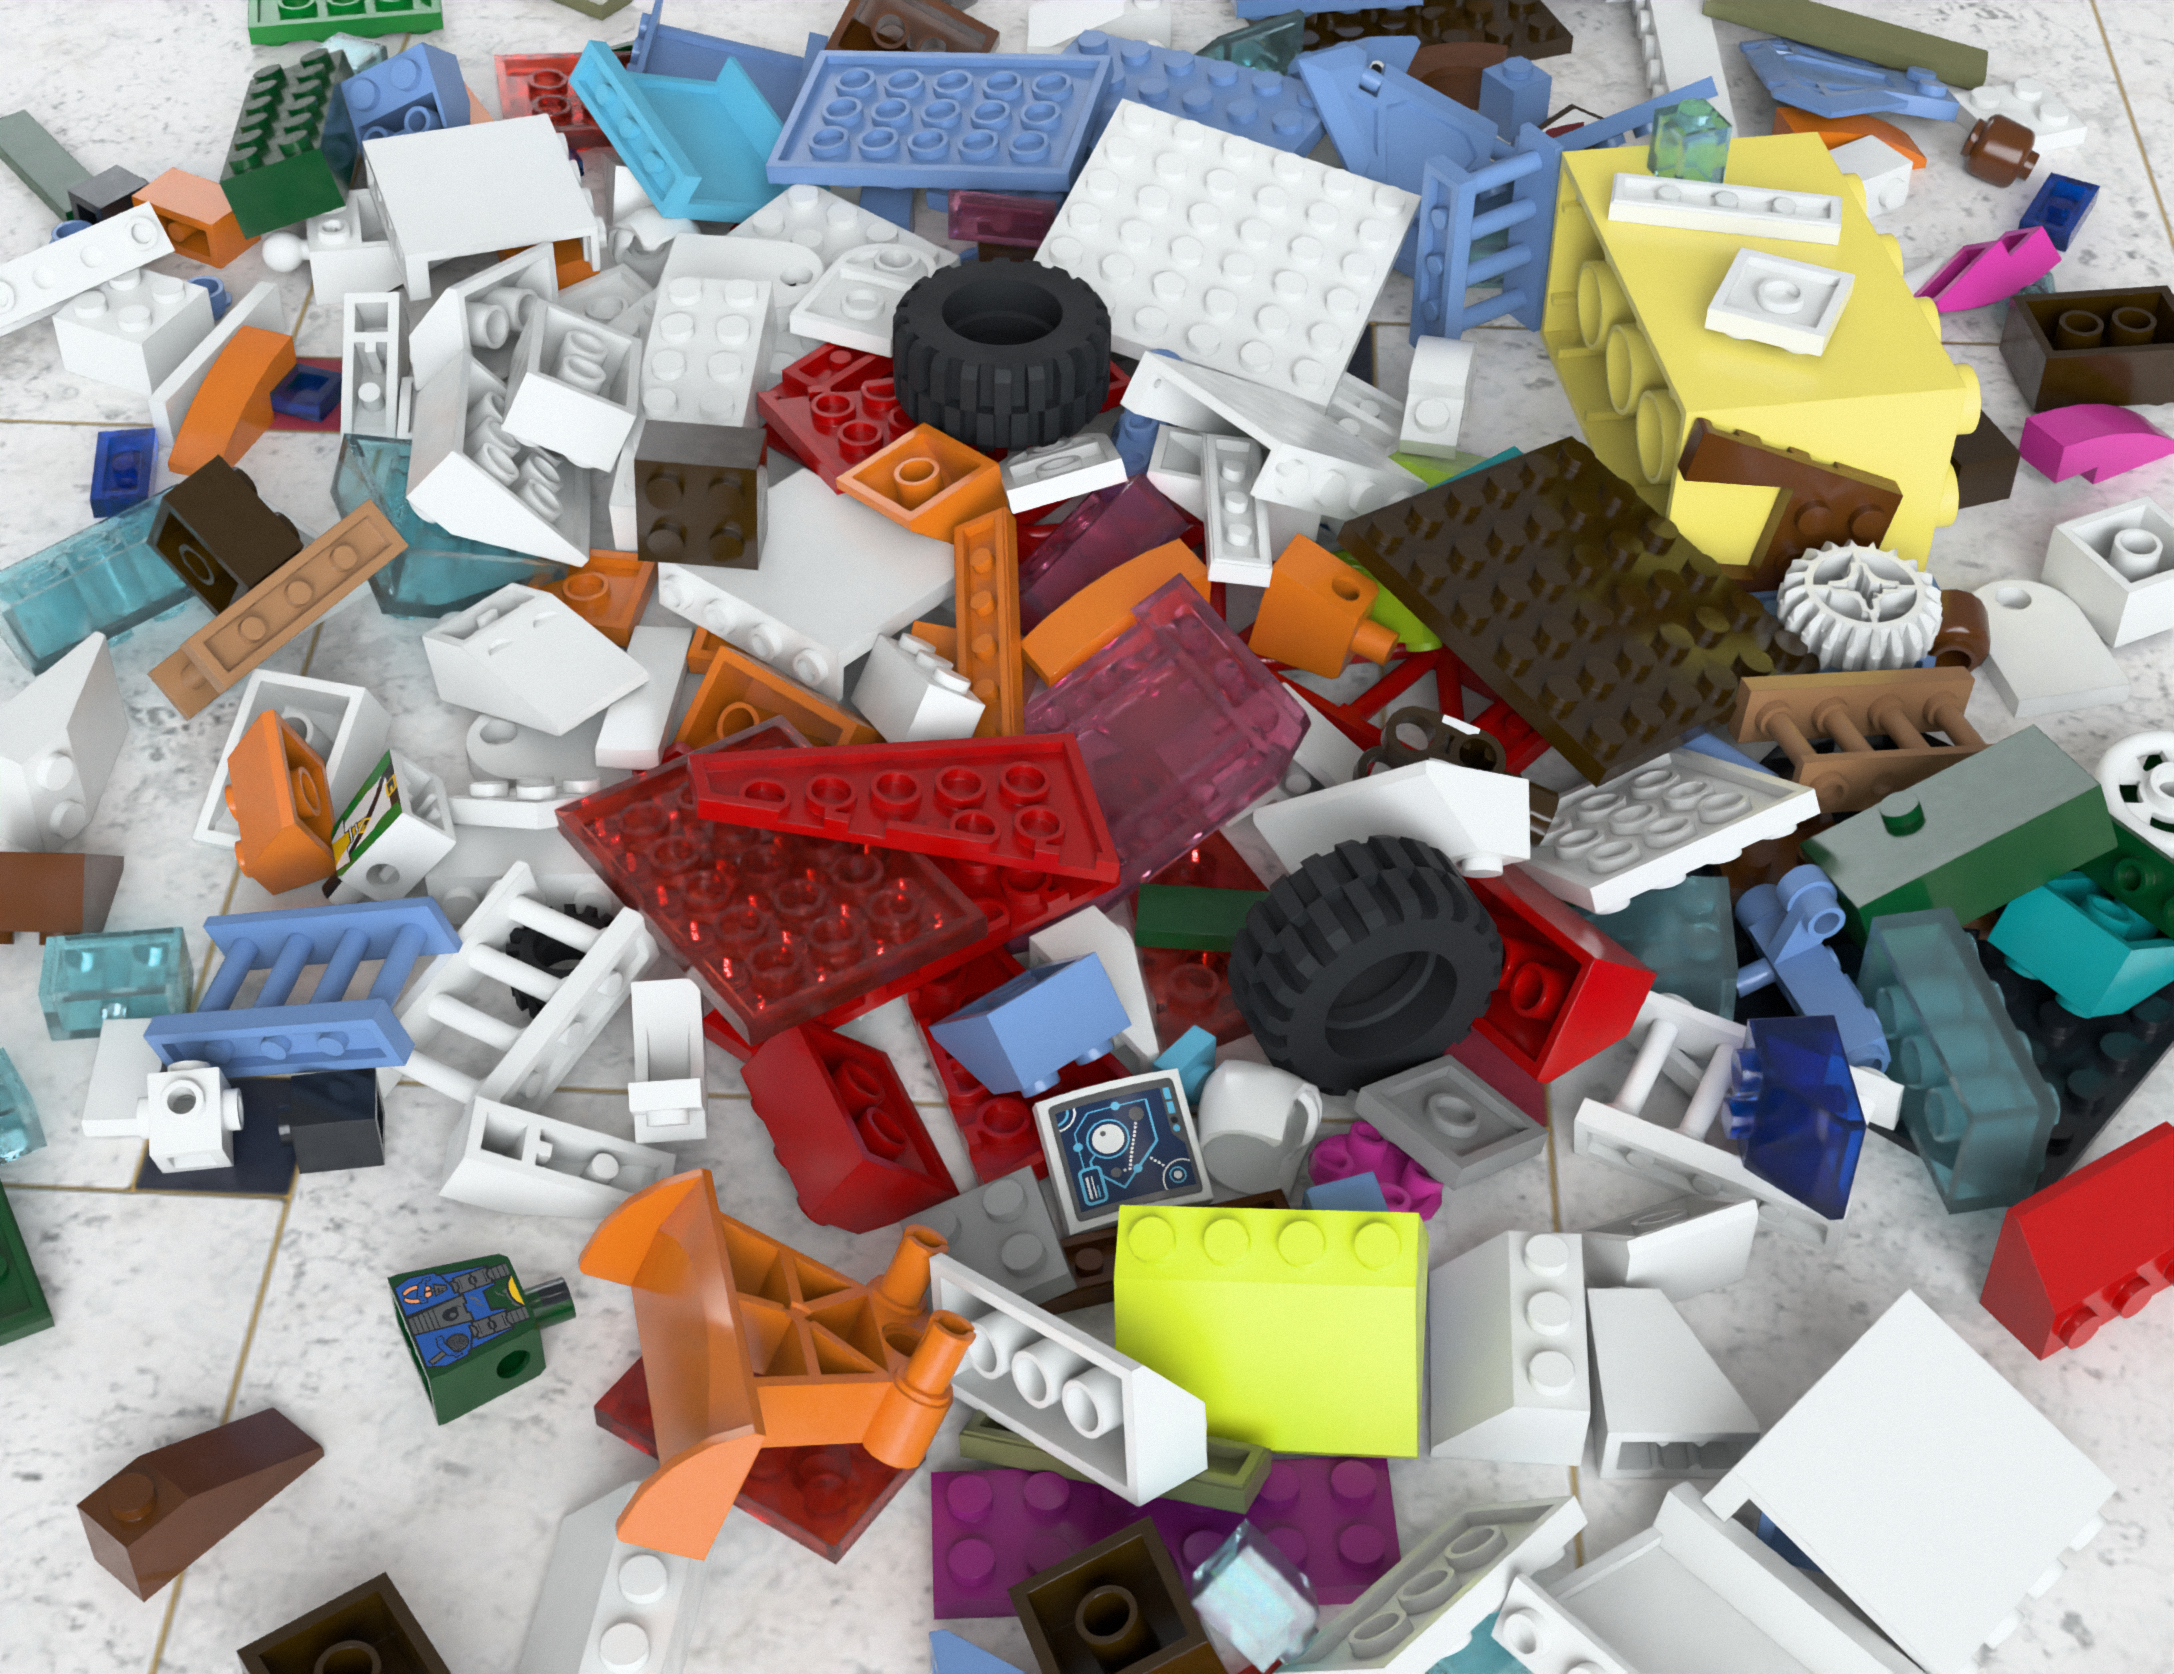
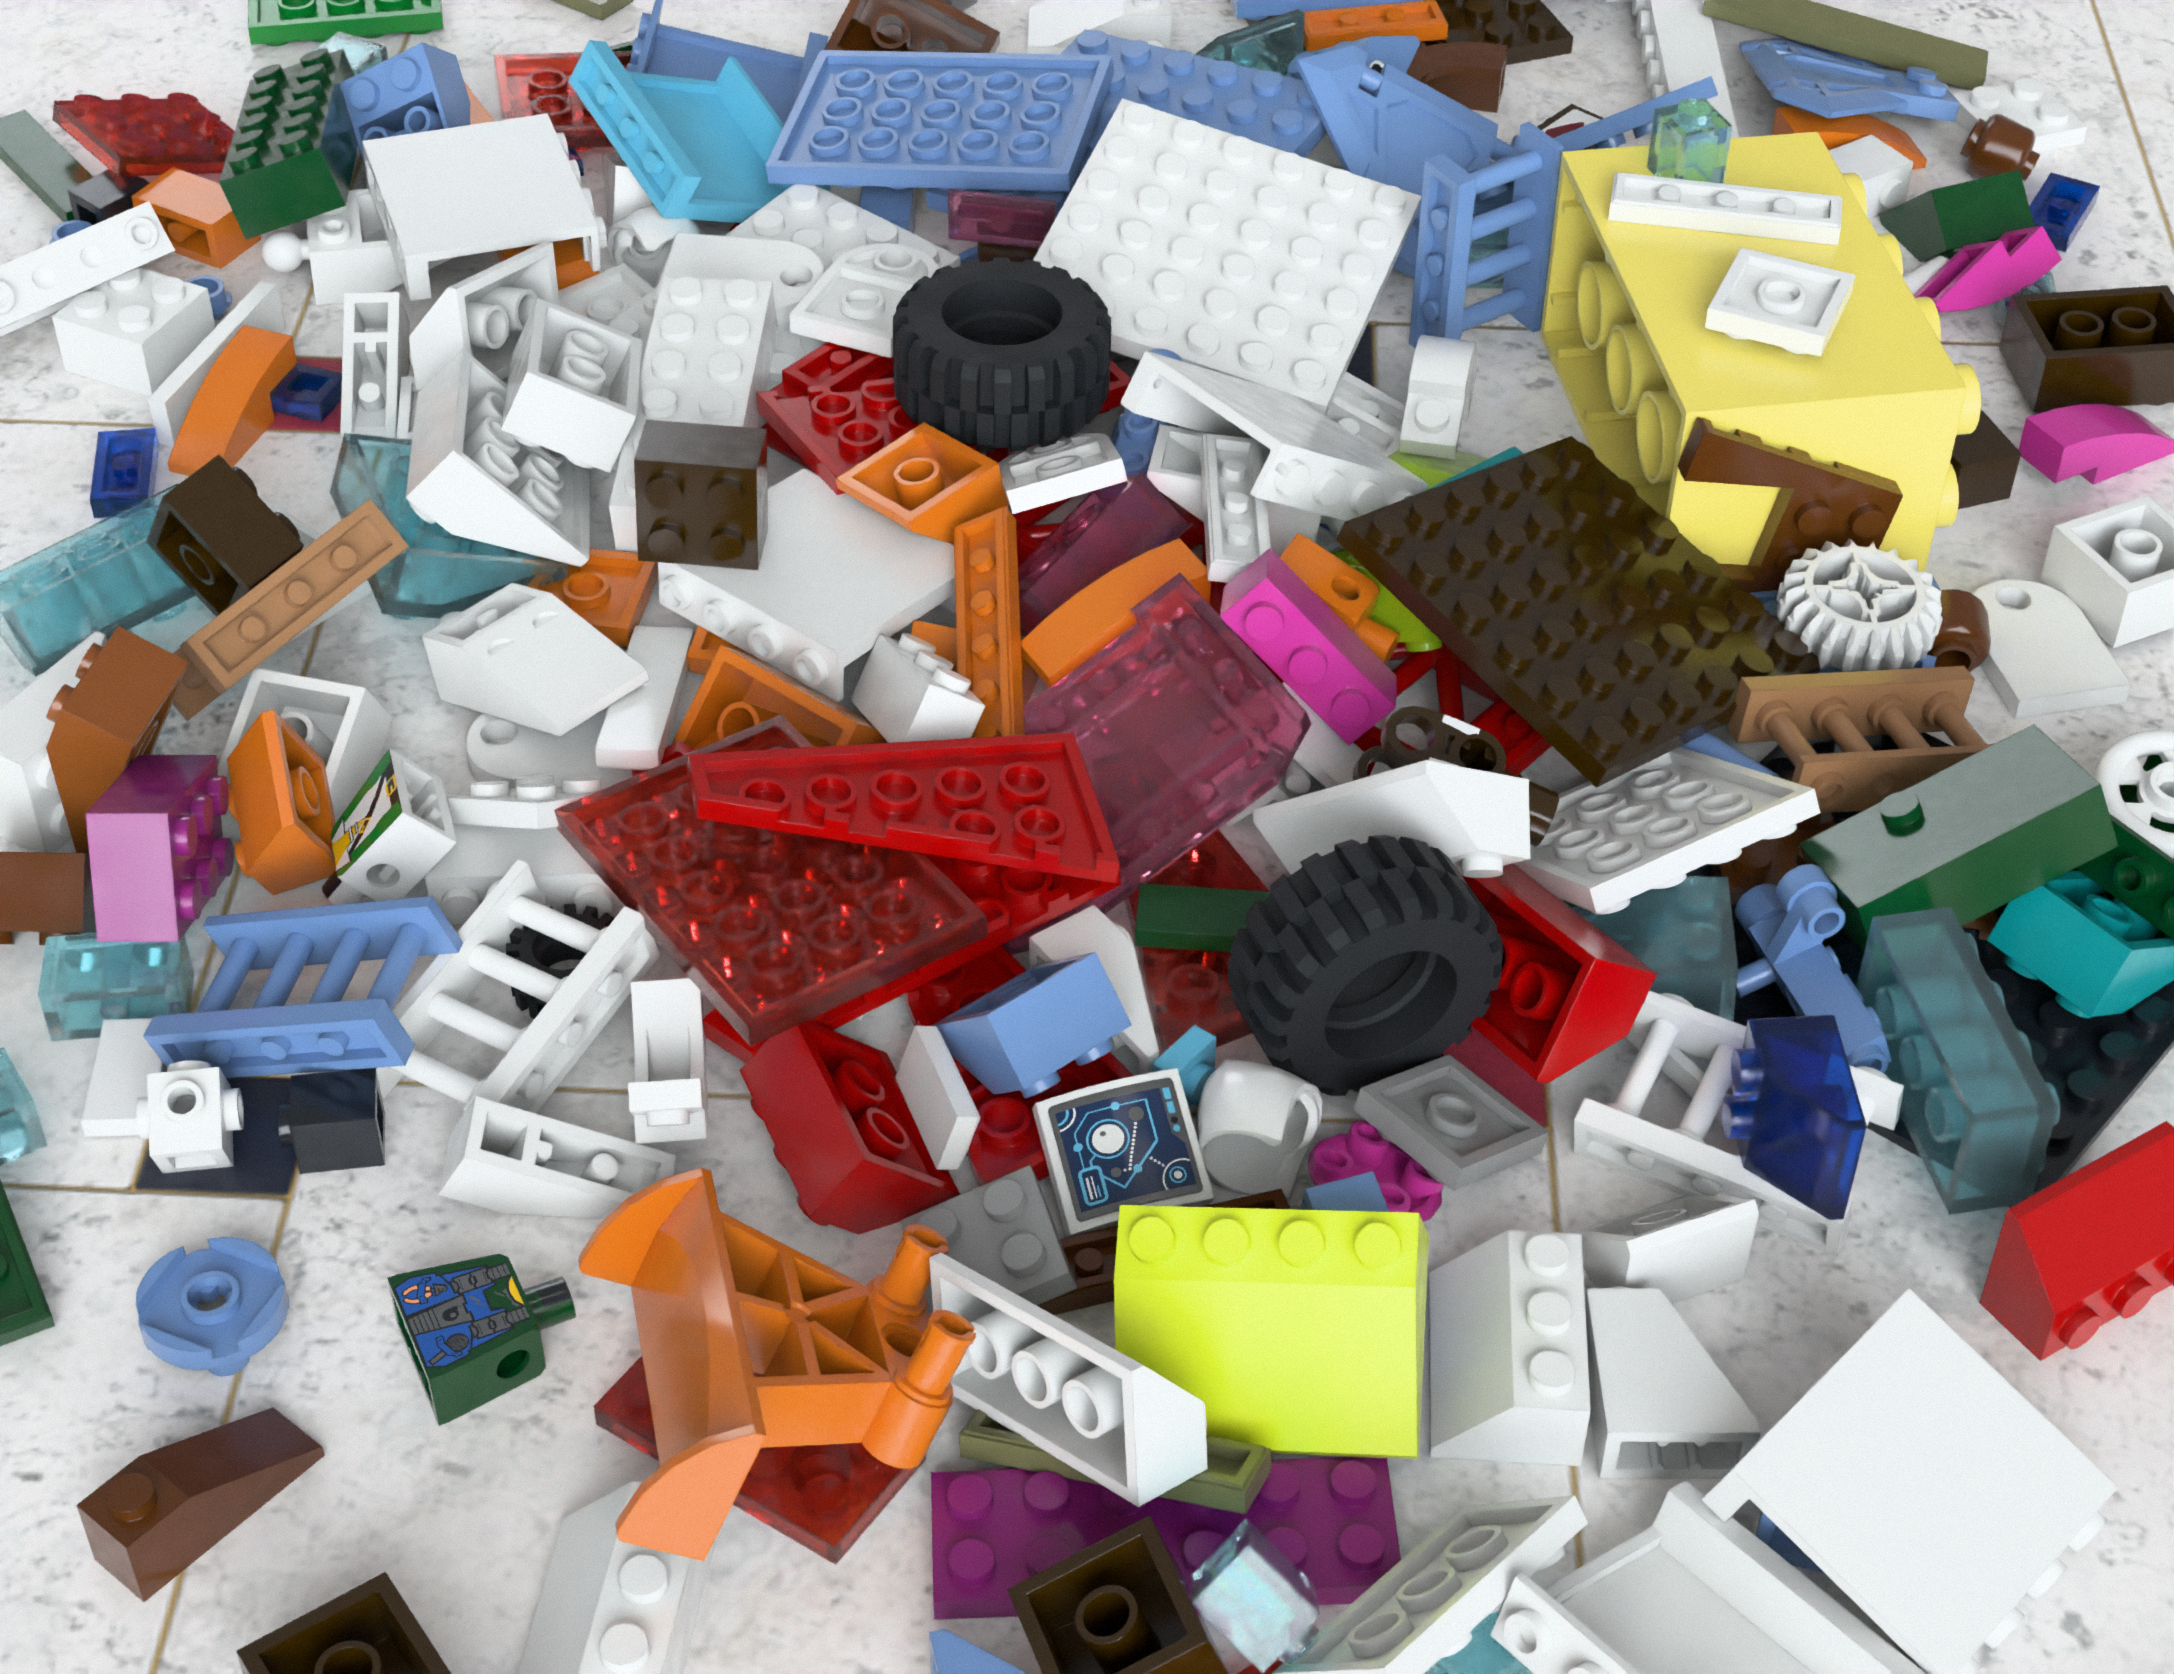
medium blue brick [1478,55,1552,143] -> none
none -> dark orange slope [46,626,189,854]
none -> clear red plate [52,93,234,177]
none -> magenta brick [85,755,234,942]
none -> medium blue plate [136,1237,289,1377]
none -> white tile [895,1025,981,1170]
none -> dark pink brick [1220,548,1397,745]
none -> orange tile [1296,0,1448,52]
none -> dark green slope [1879,170,2034,262]

